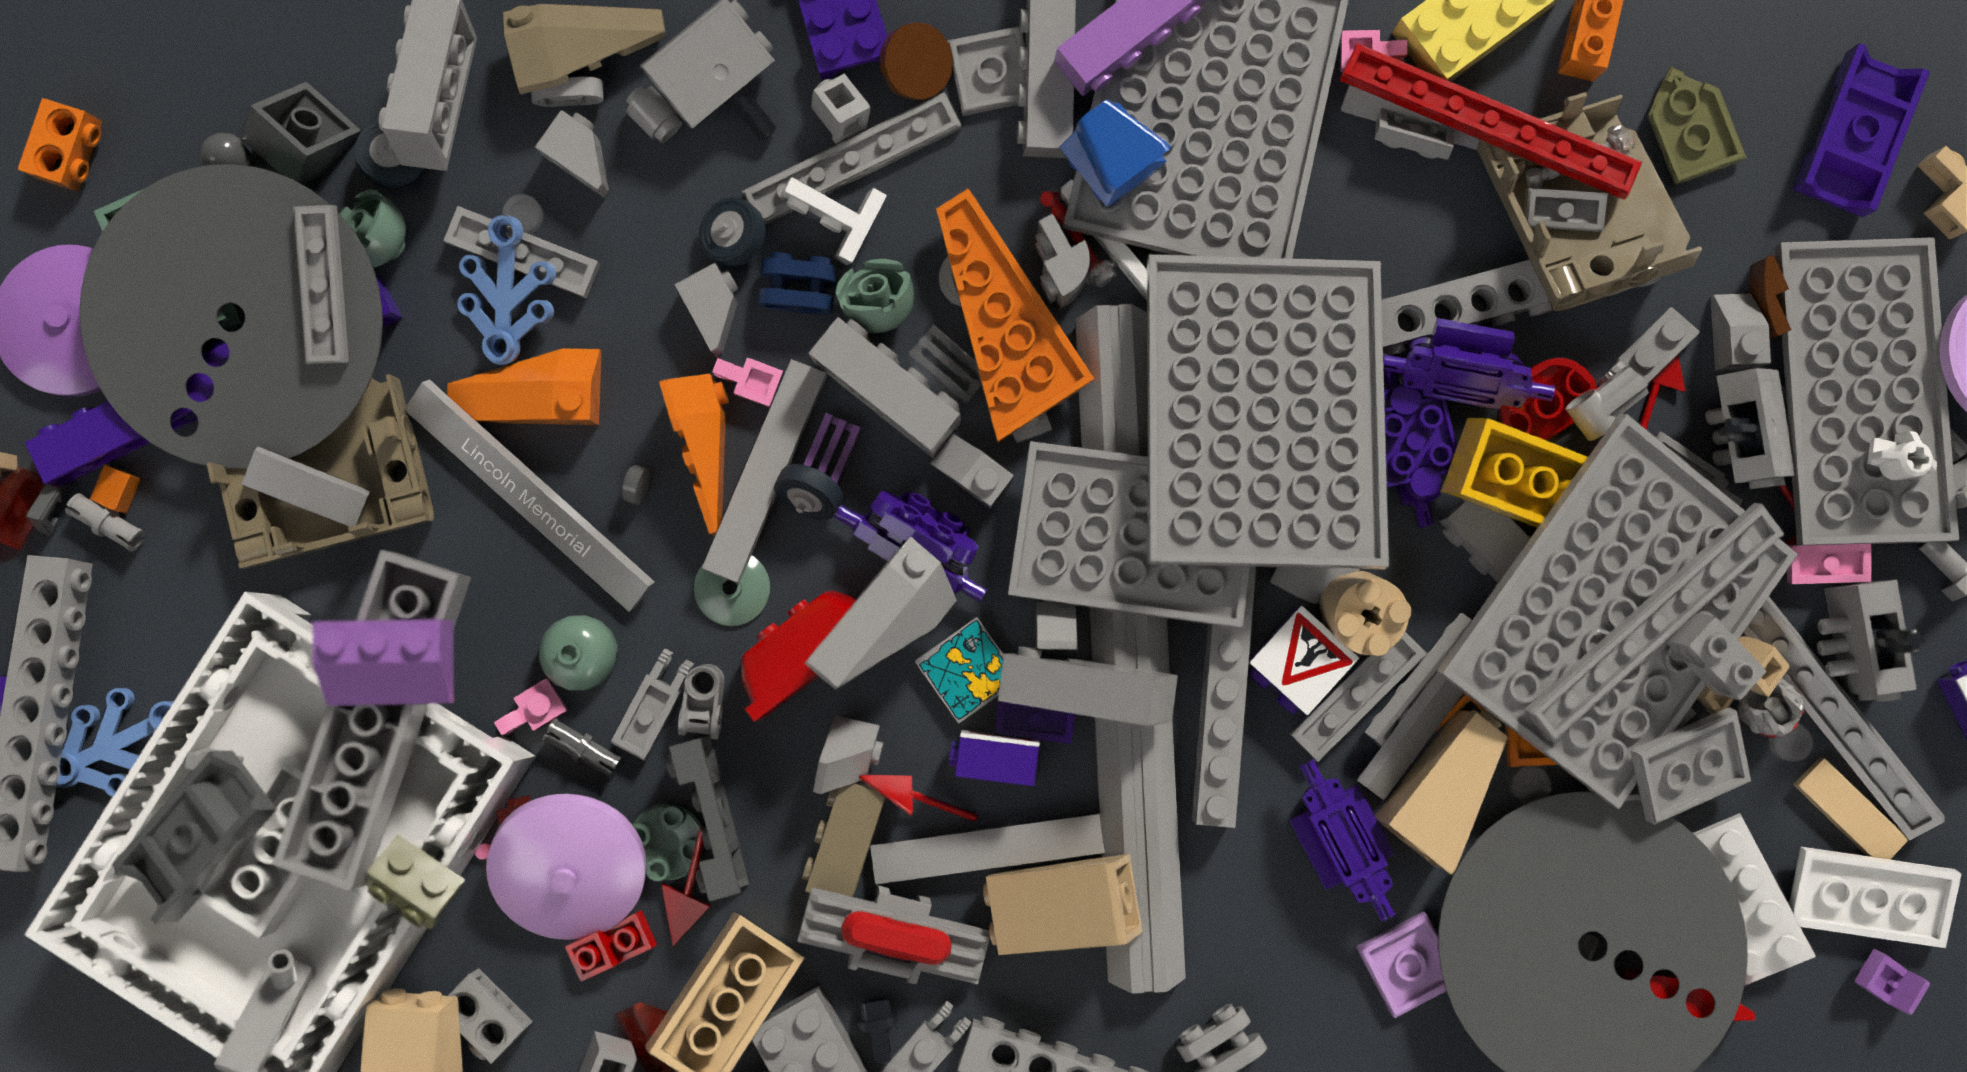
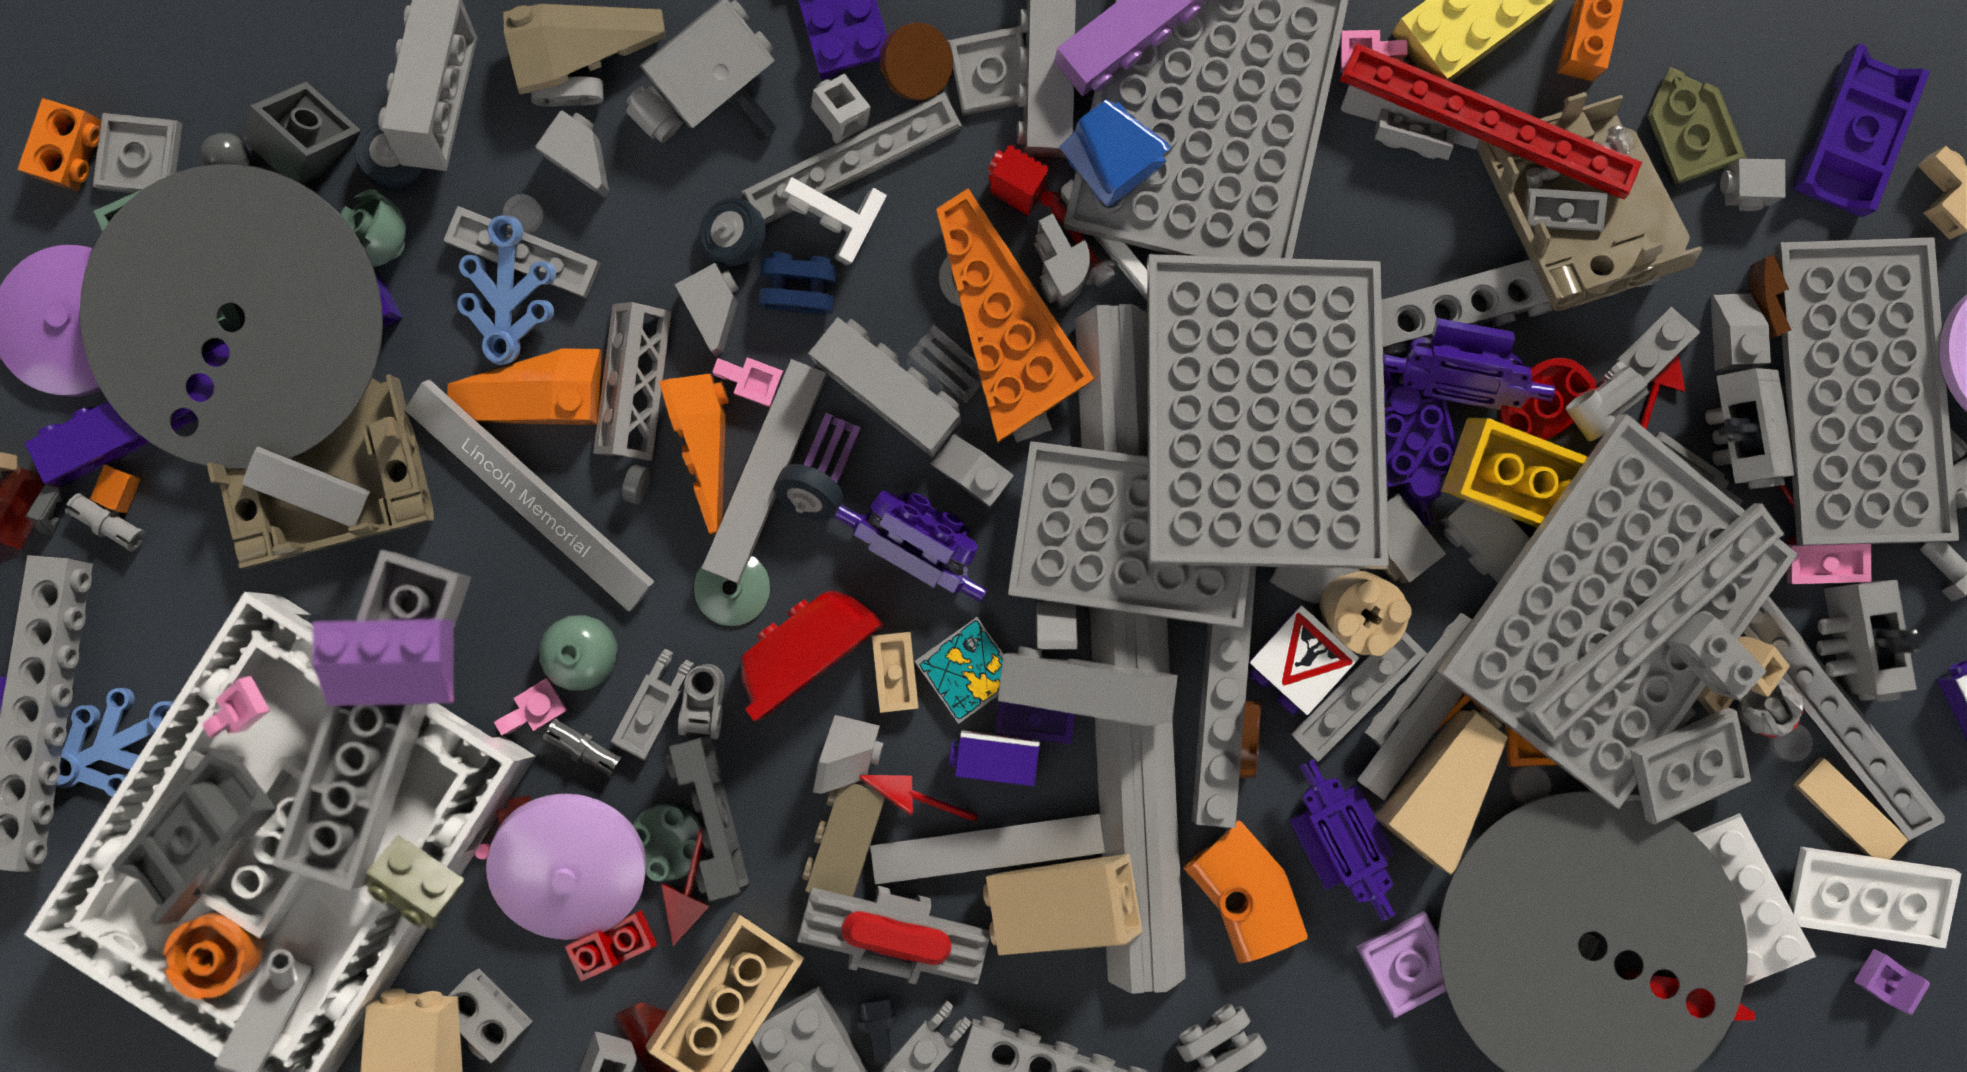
light grey tile [293,205,349,364] -> none
light grey wedge [804,537,956,689] -> none
sand green cylinder [836,259,915,334] -> none
white piece [1867,431,1937,480] -> none
none -> light grey tile [93,113,182,193]
none -> orange brick [163,910,266,999]
none -> bright pink plate [202,676,270,738]
none -> light grey fence [593,302,671,461]
none -> tan plate [872,632,919,713]
none -> red brick [987,145,1048,216]
none -> orange panel [1183,820,1308,963]
none -> reddish brown tile [1240,701,1262,779]
none -> light grey brick [1383,493,1446,584]
none -> light grey brick [1720,159,1785,211]

